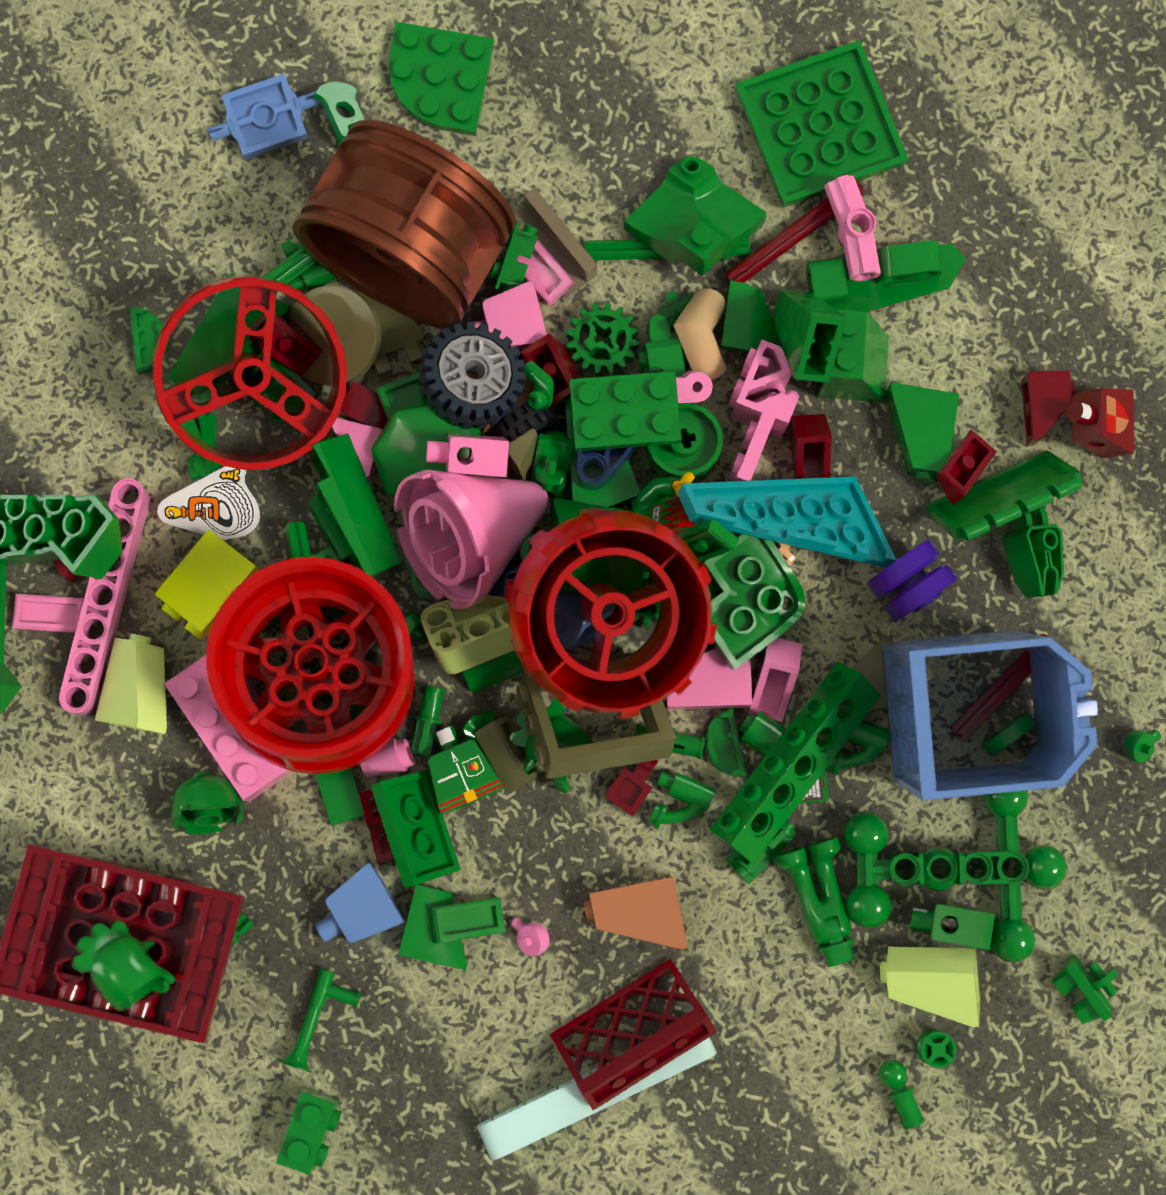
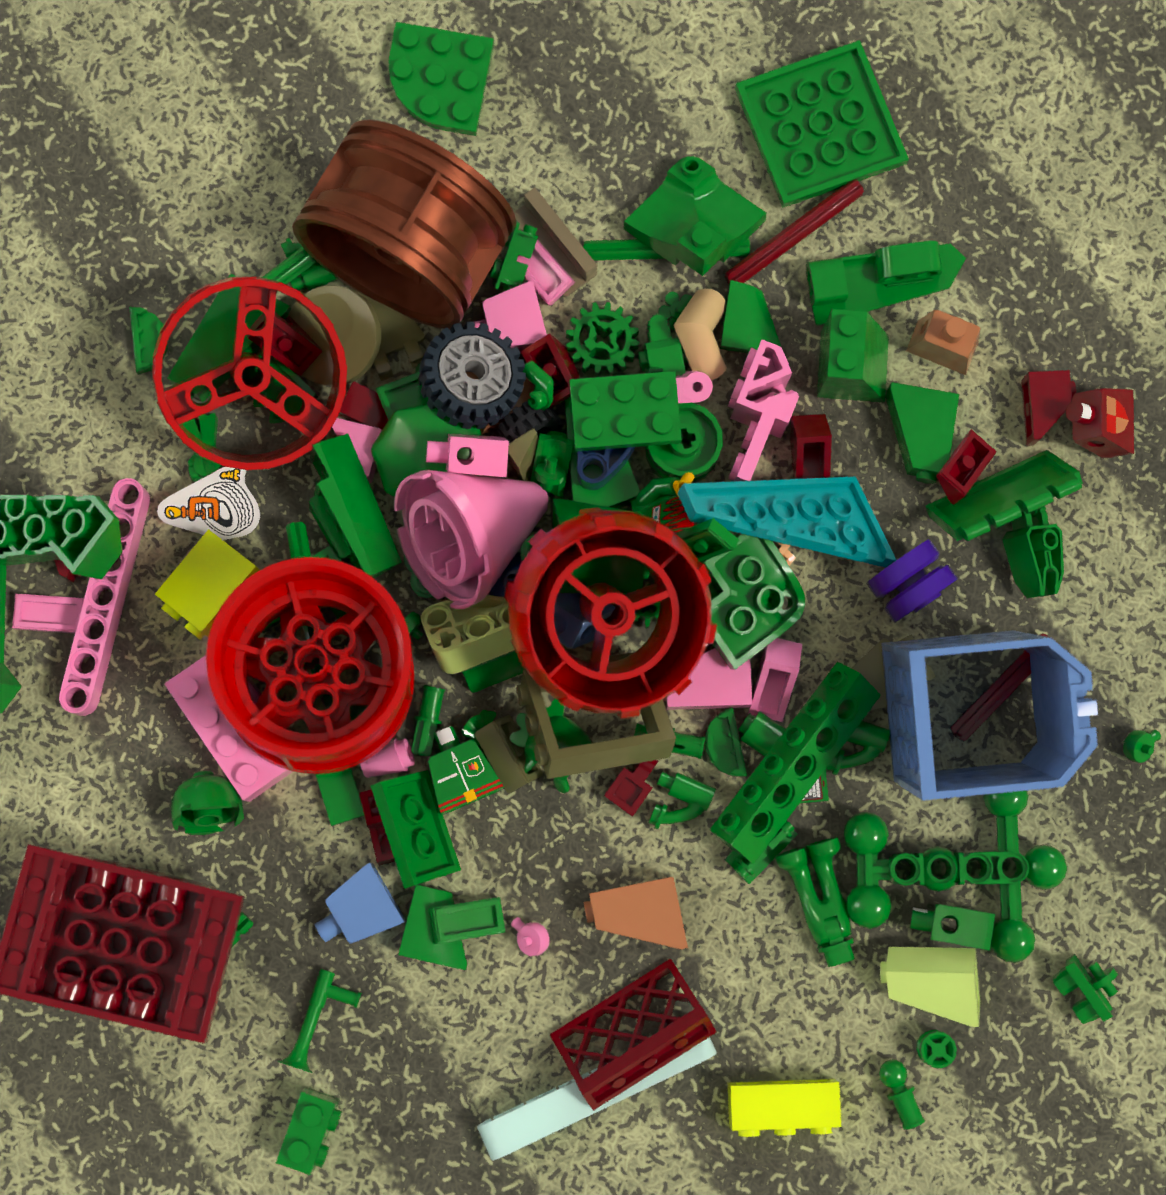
green piece [72,921,175,1011] -> none
yellowish green slope [95,634,167,734] -> none
medium blue plate [208,73,321,160] -> none
piece [313,82,365,146] -> none
green slope [772,289,846,383] -> none
bright pink piece [824,175,881,282] -> none
green piece [981,711,1036,756] -> none
none -> neon yellow brick [728,1079,841,1137]
none -> nougat torso [906,310,981,375]

